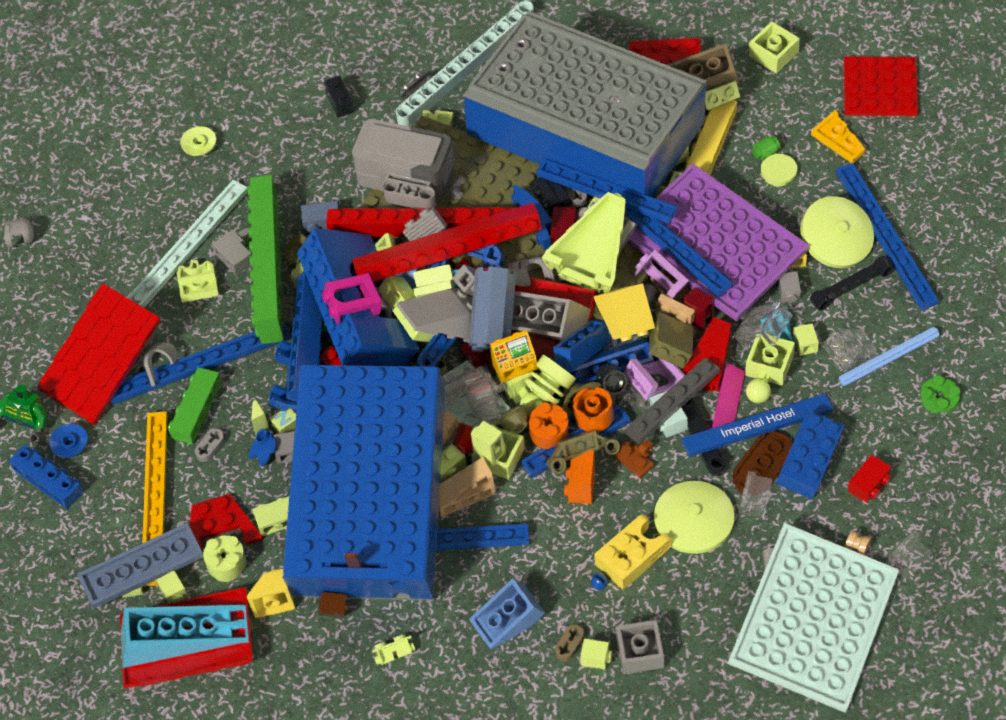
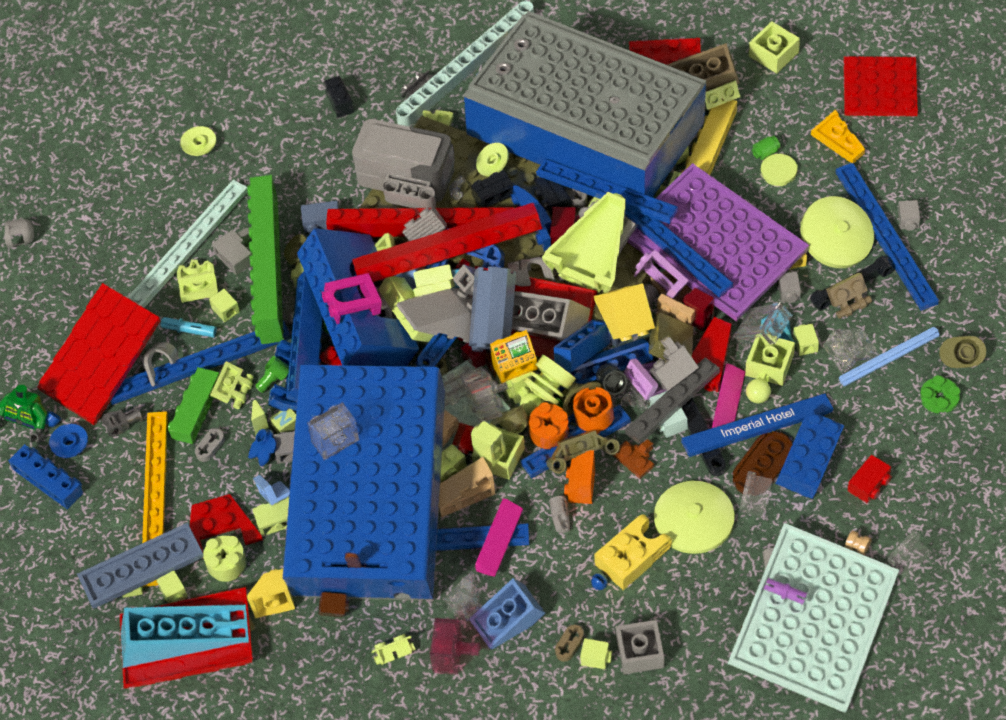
none -> blue hinge [45,411,61,427]
none -> flat silver connector [102,405,143,437]
none -> medium azure axle [161,317,217,338]
none -> yellowish green brick [209,289,240,322]
none -> yellowish green plate [210,362,254,409]
none -> light blue panel [253,475,290,505]
none -> bright green pin [255,356,289,393]
none -> clear brick [307,402,359,460]
none -> clear pink brick [430,618,480,675]
none -> clear slope [444,571,480,621]
none -> black brick [471,170,514,208]
none -> dark pink slope [475,498,523,577]
none -> yellowish green dish [476,143,509,177]
none -> light grey hinge [549,496,570,533]
none -> light grey hinge [650,336,699,391]
none -> medium lavender pin [764,577,807,605]
none -> dark tan plate [826,273,872,319]
none -> light grey brick [898,200,920,231]
none -> olive piece [939,336,986,368]

